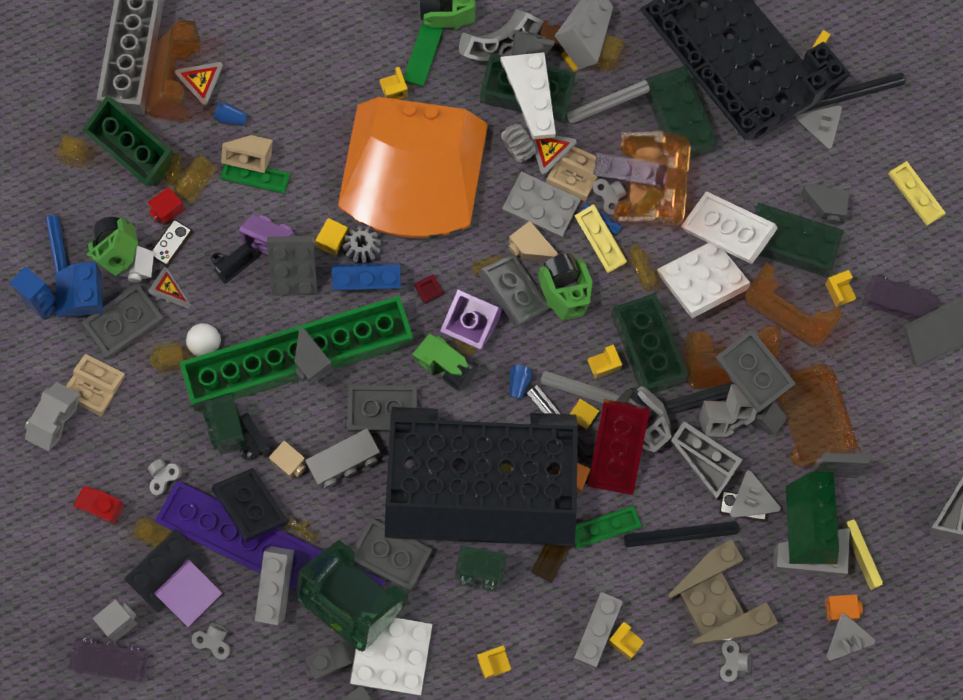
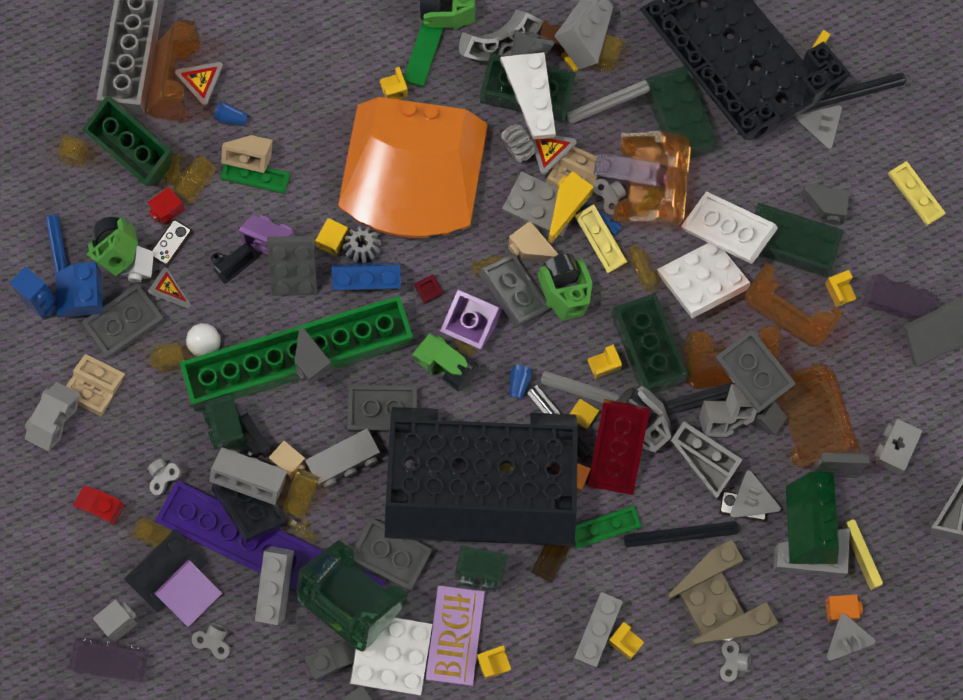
none -> light grey brick [209,447,287,505]
none -> clear yellow plate [282,468,320,519]
none -> lavender tile [426,586,485,686]
none -> yellow slope [548,171,594,244]
none -> light grey brick [874,419,922,475]

